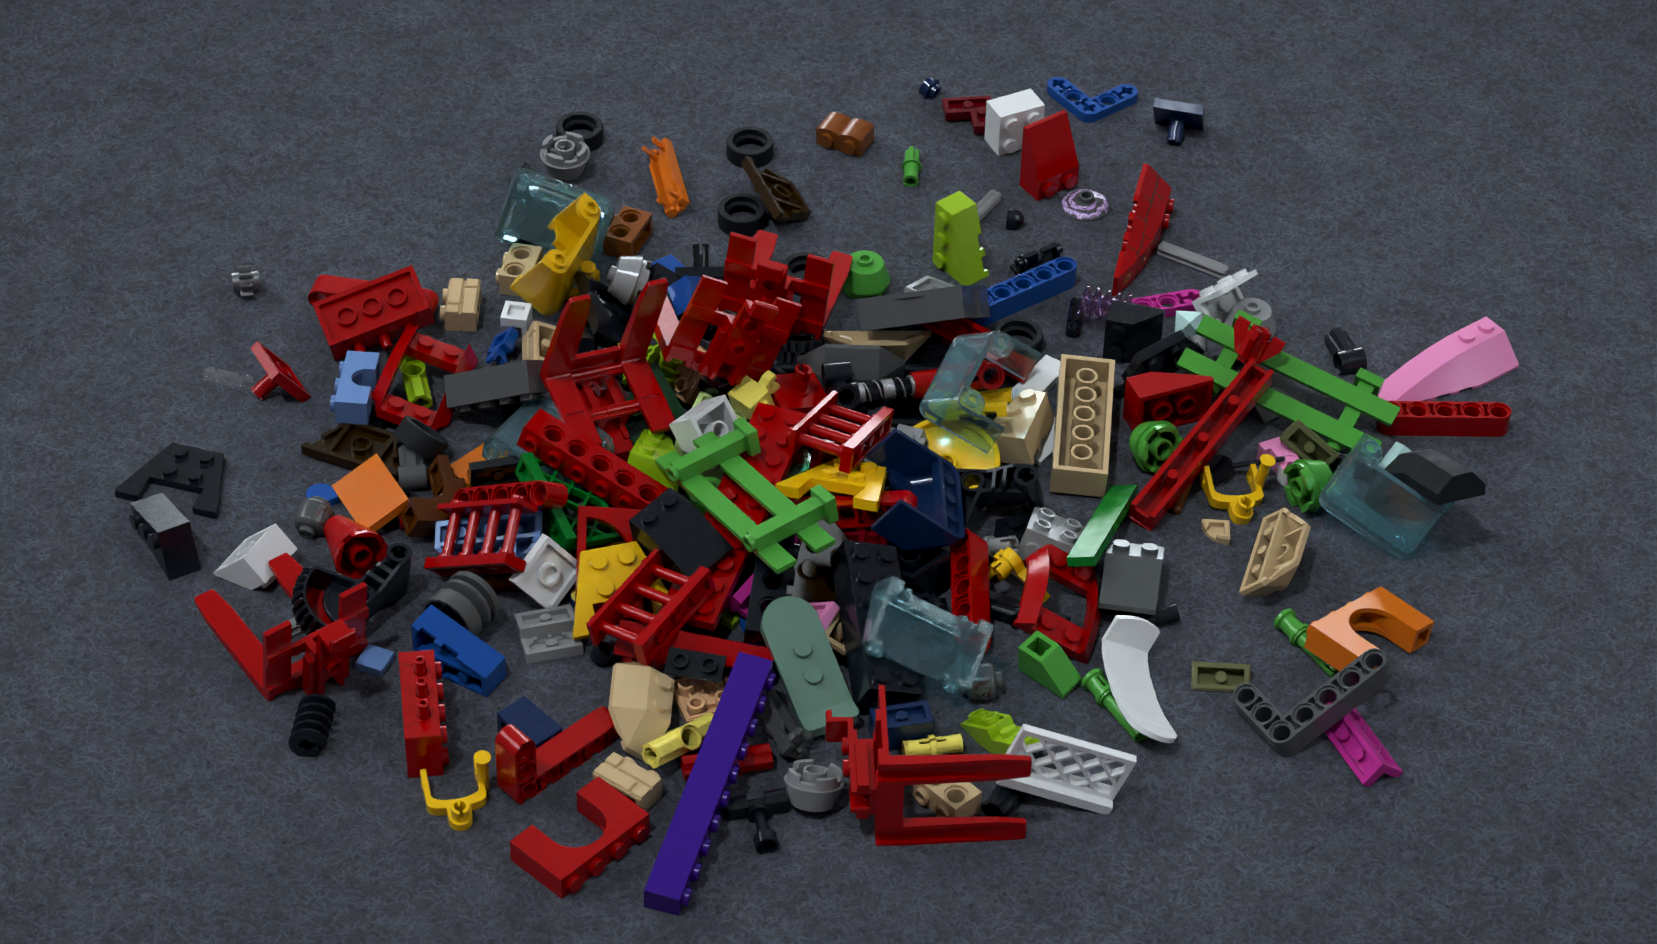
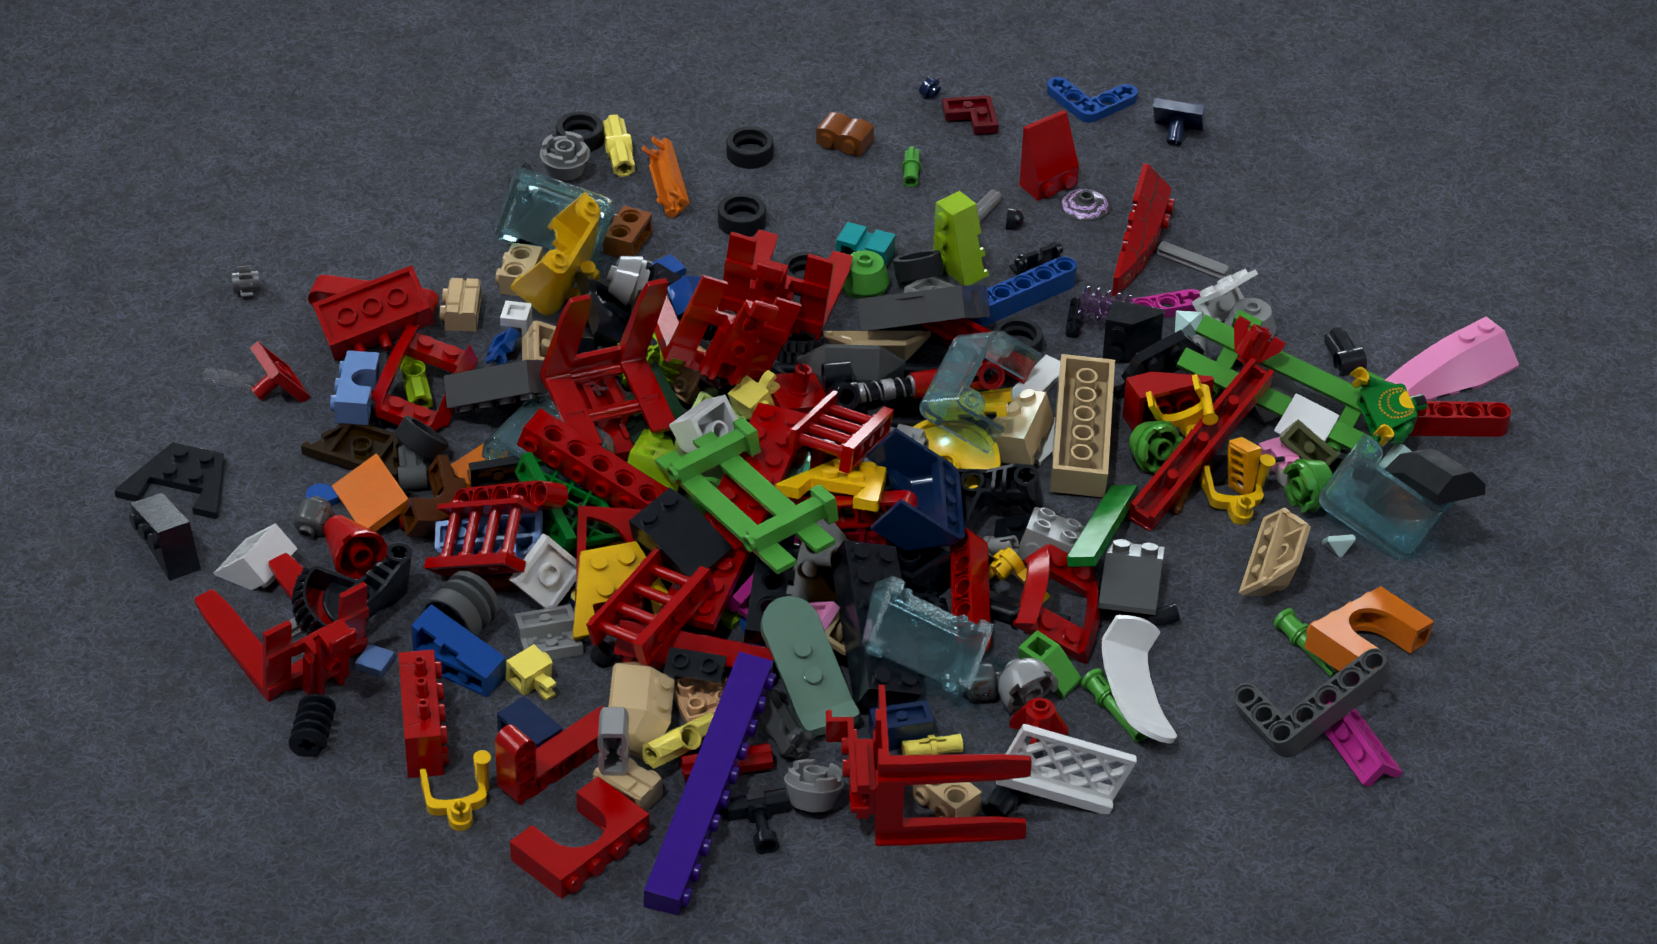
black tile [675,244,724,280] -> none
dark brown wing [741,156,811,221] -> none
lime slope [960,709,1040,756] -> none
white brick [984,89,1045,156] -> none
olive slope [1191,661,1250,692] -> none
tan tile [1201,519,1230,545] -> none
none -> light yellow brick [505,644,556,701]
none -> light grey brick [597,707,630,776]
none -> light yellow piece [603,115,635,177]
none -> teal brick [836,222,896,267]
none -> black tyre [893,250,944,282]
none -> light grey cylinder [998,658,1059,713]
none -> red brick [1009,698,1069,744]
none -> yellow piece [1146,374,1219,437]
none -> light orange slope [1228,437,1262,495]
none -> white sticker [1274,393,1340,441]
none -> light aqua slope [1322,535,1356,557]
none -> green torso [1350,367,1427,446]

